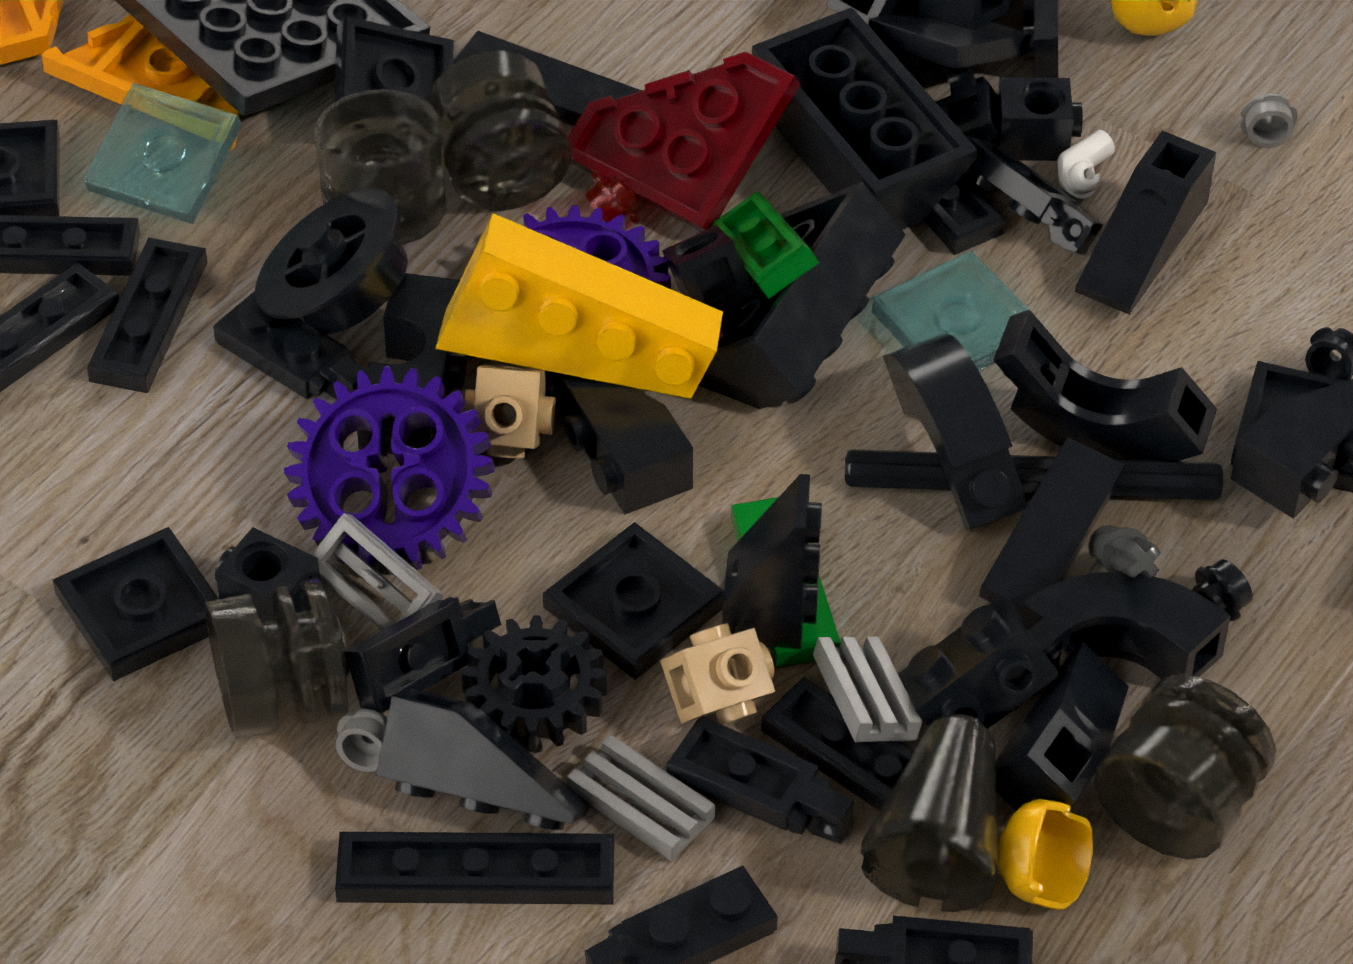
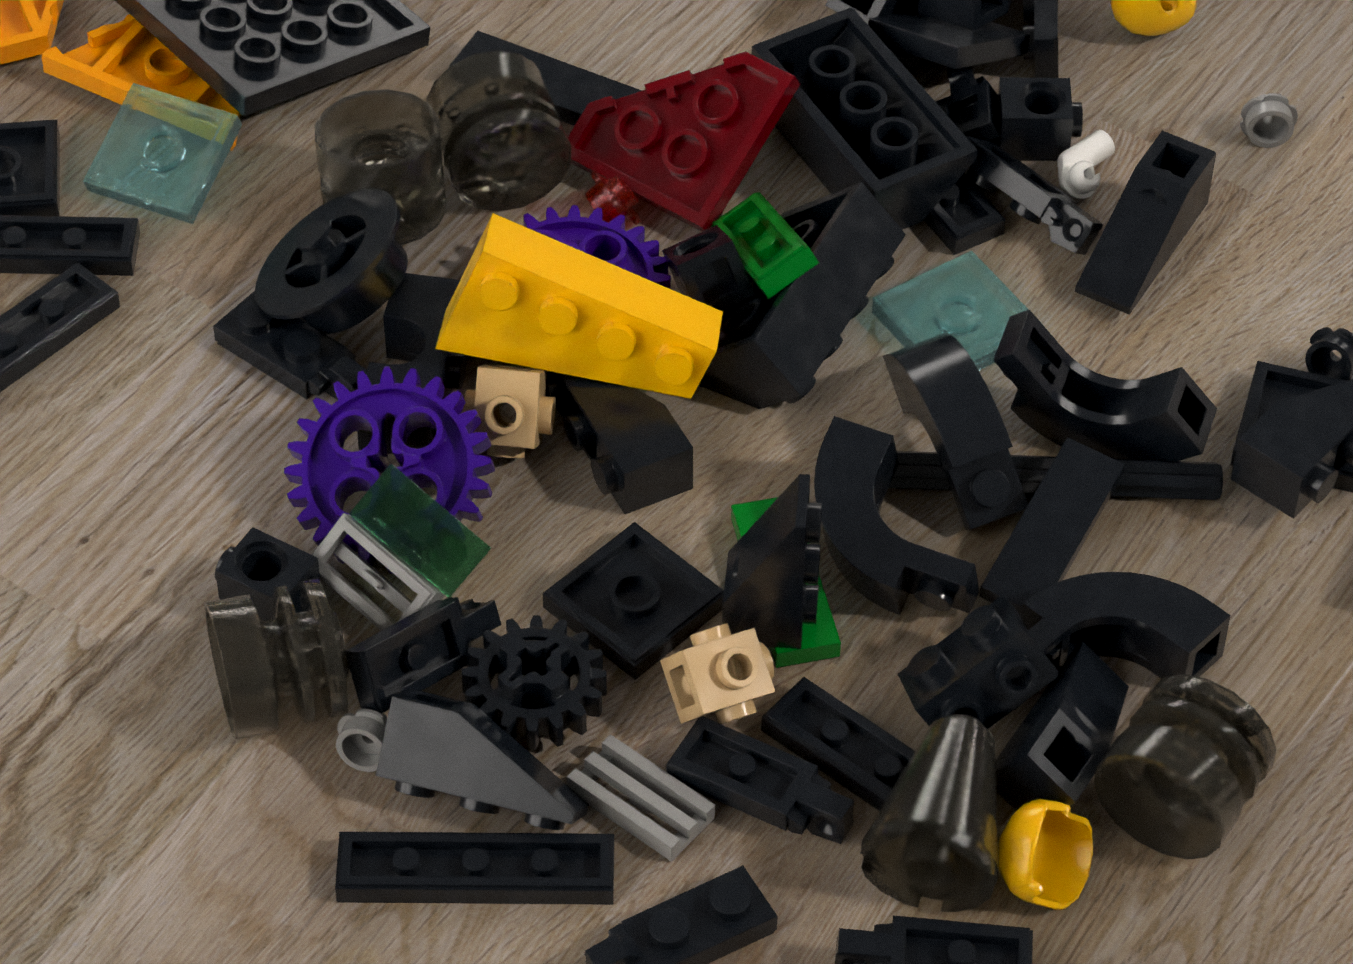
black tile [52,527,231,682] -> none
black tile [87,237,208,393] -> none
black tile [334,15,454,146] -> none
light grey tile [813,636,922,742] -> none
dark grey axle [1088,525,1161,579] -> none
black plate [1192,559,1253,621] -> none
none -> clear green plate [349,464,493,598]
none -> black arch [814,416,980,615]

